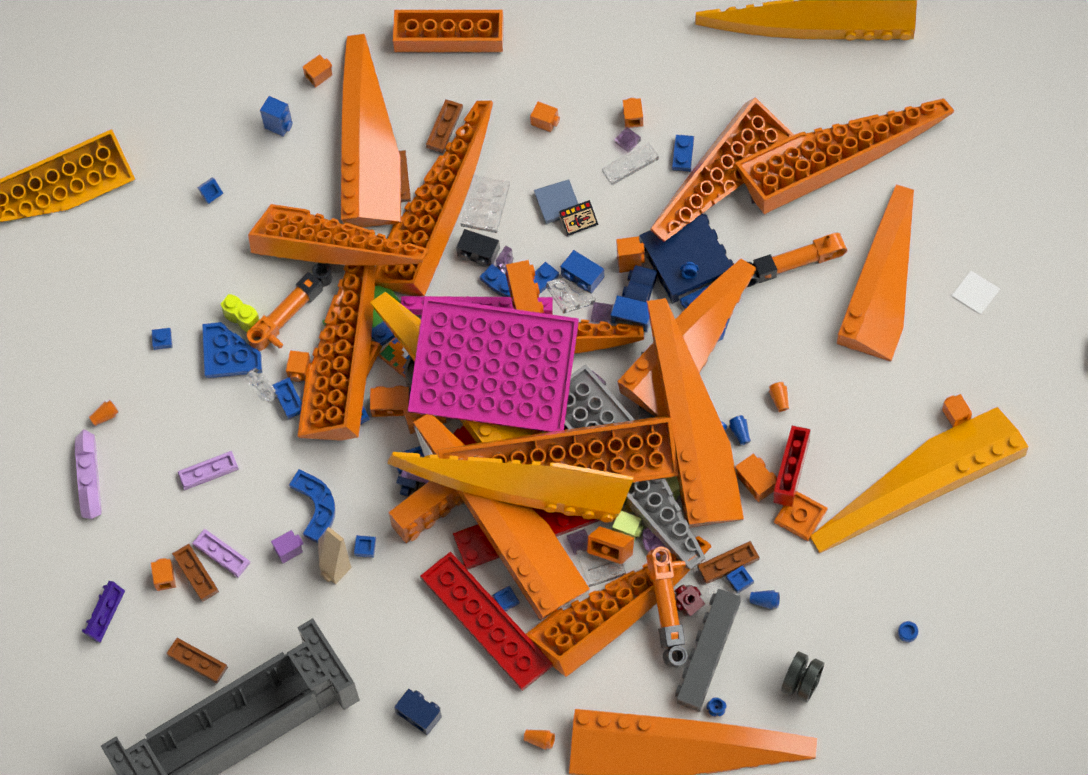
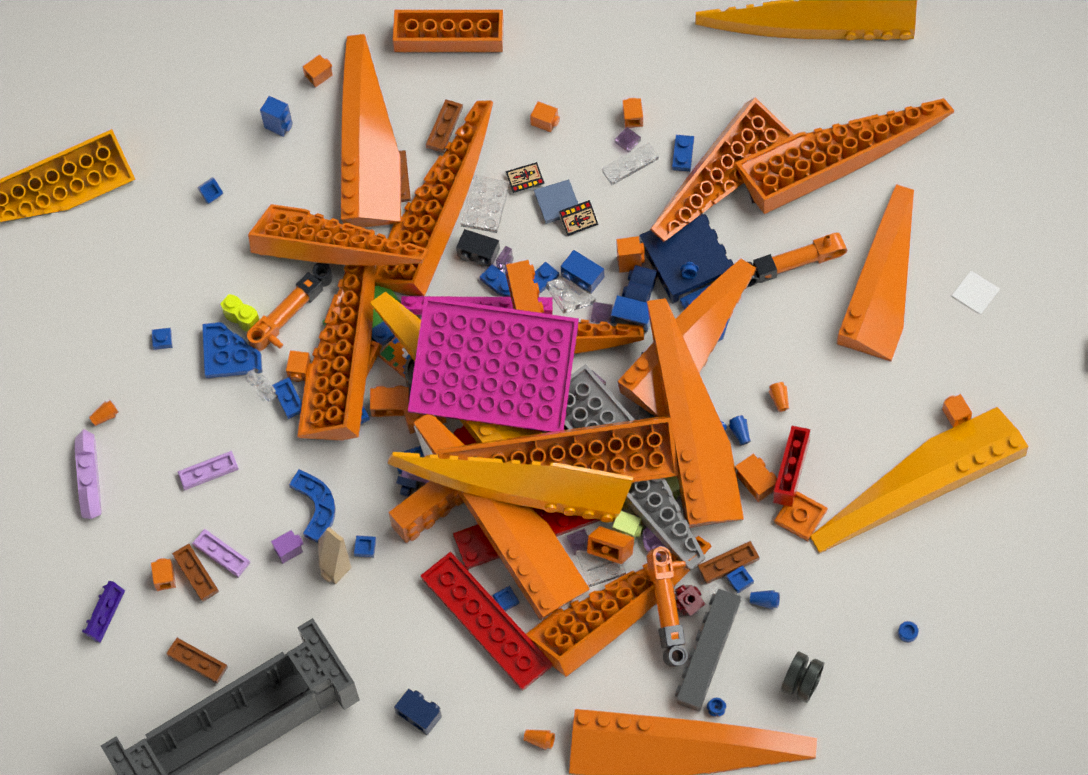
none -> piece [505,162,545,193]

